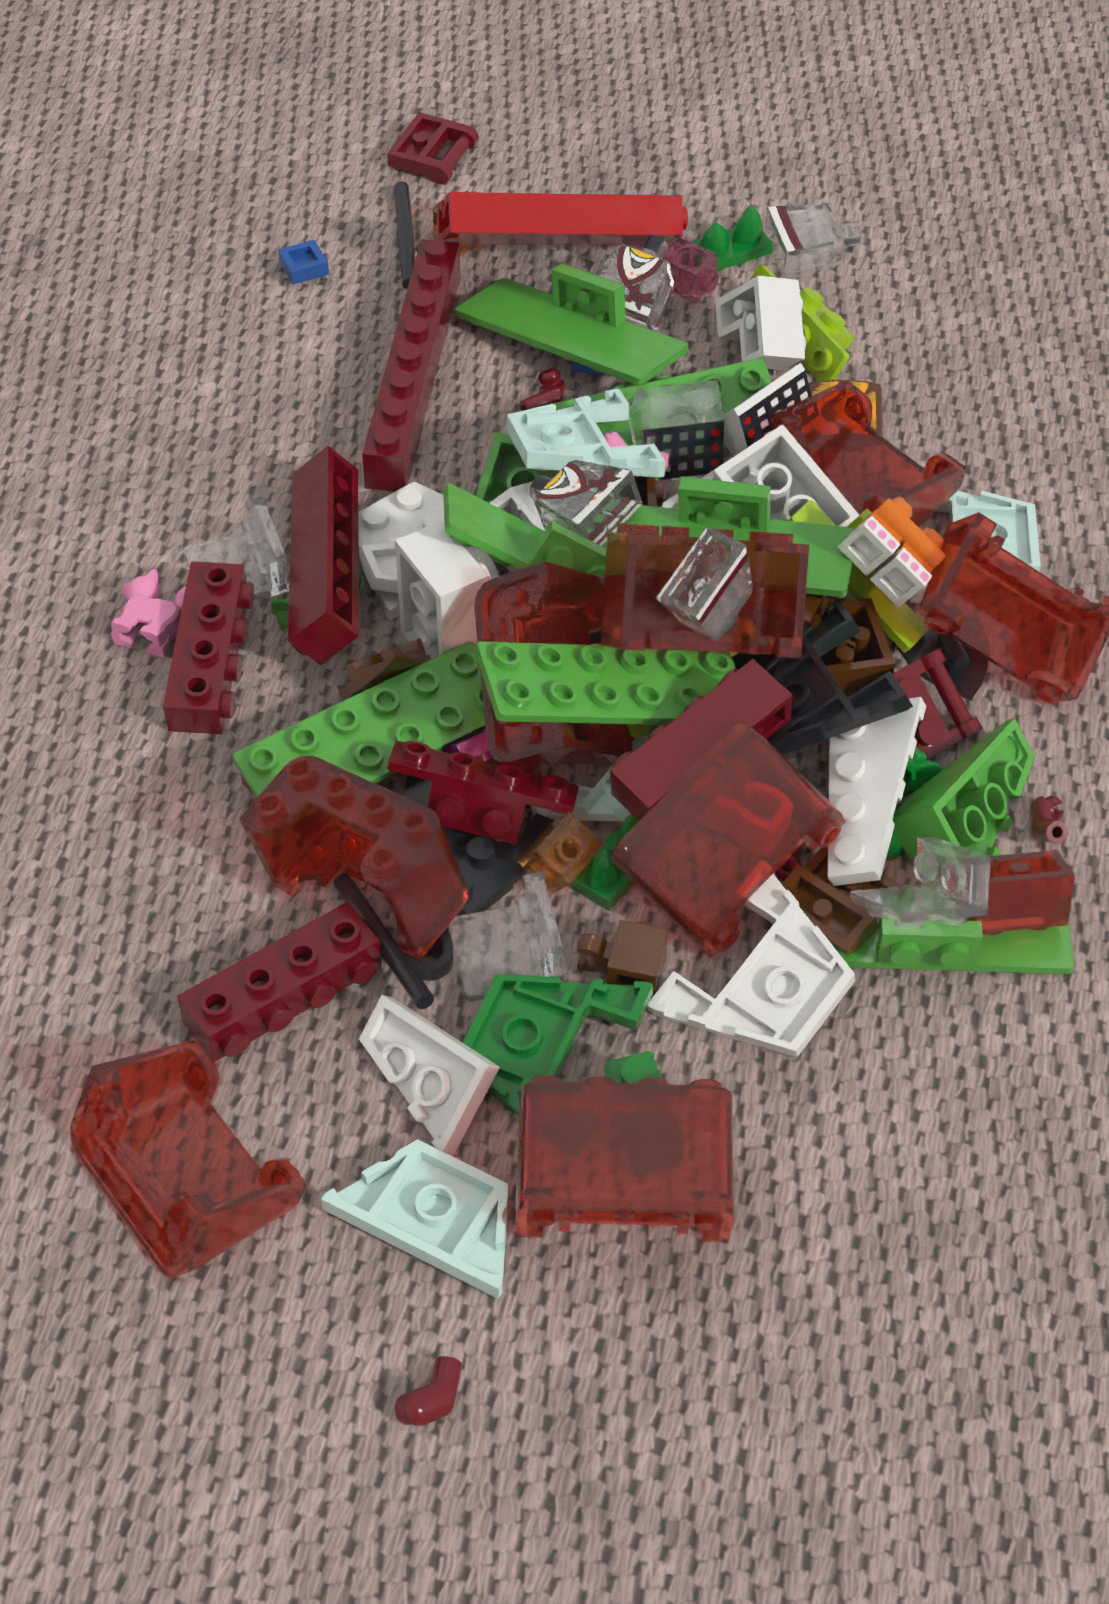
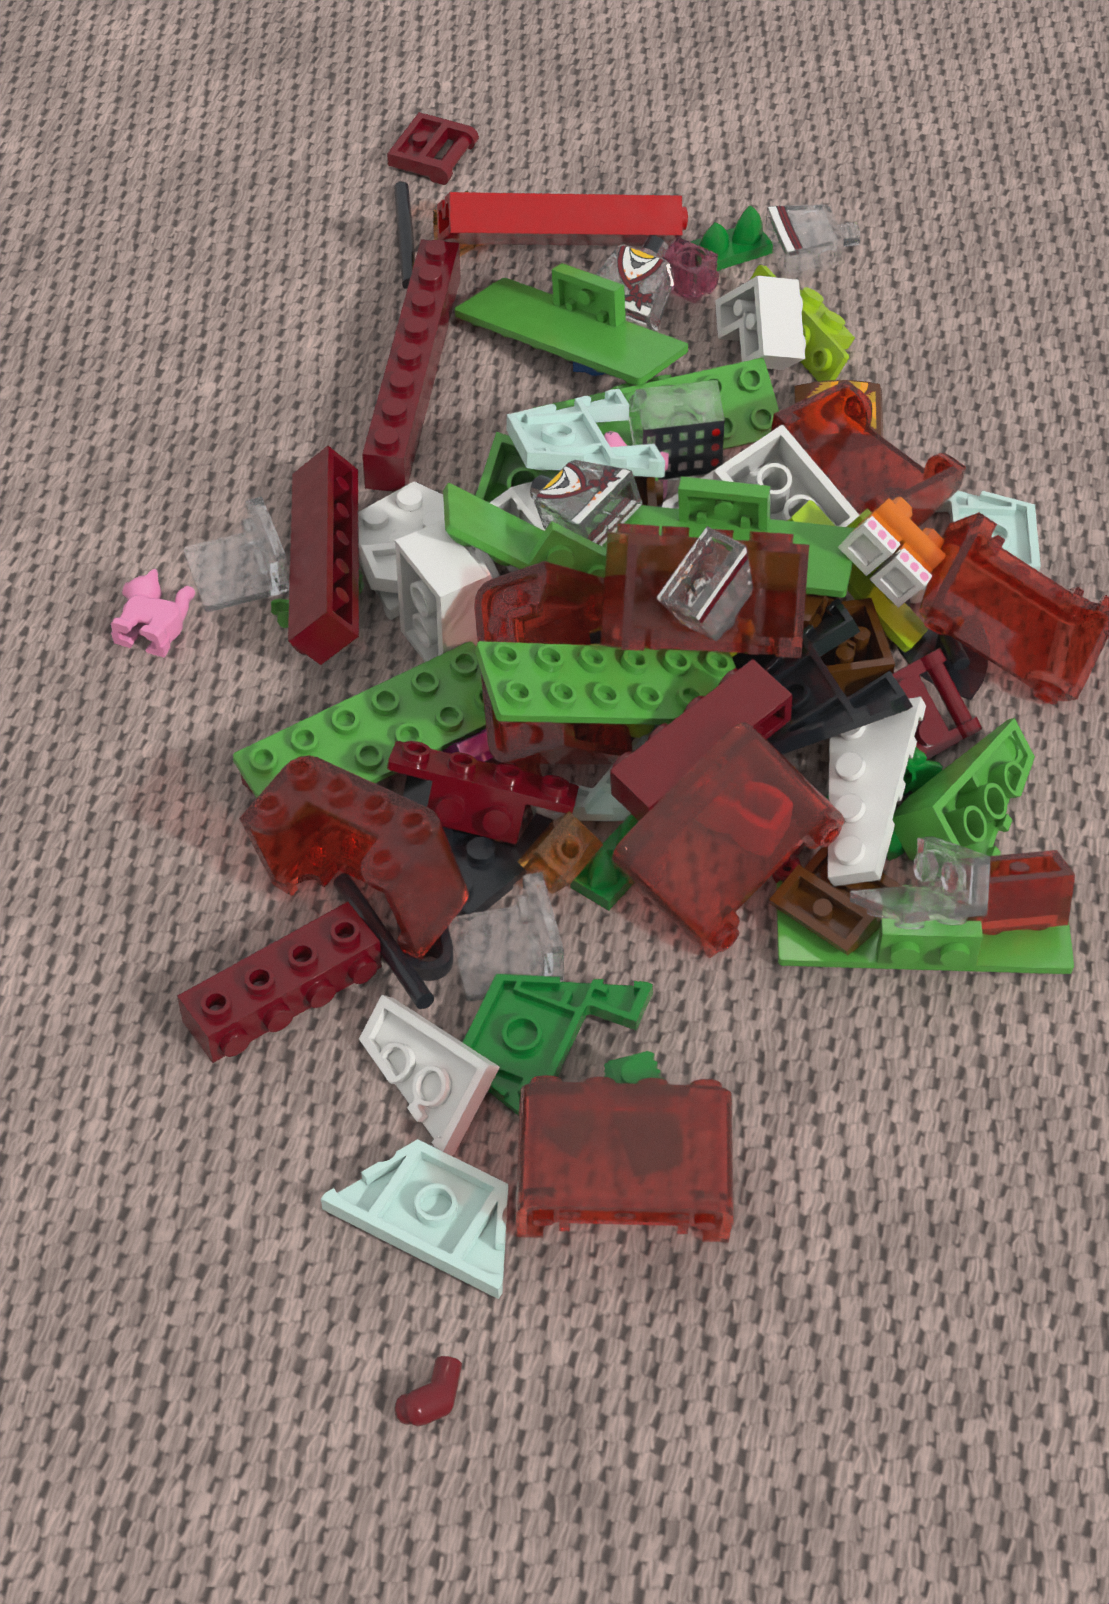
clear red windscreen [70,1040,307,1278] -> none
dark red brick [163,561,254,735] -> none
blue plate [278,240,329,284] -> none
reddish brown slope [337,638,431,701] -> none
dark red arm [520,368,565,411] -> none
reddish brown brick [577,920,668,1000] -> none
white wing [647,859,855,1058] -> none
slope [717,363,816,457] -> none
dark red arm [1030,795,1068,844] -> none

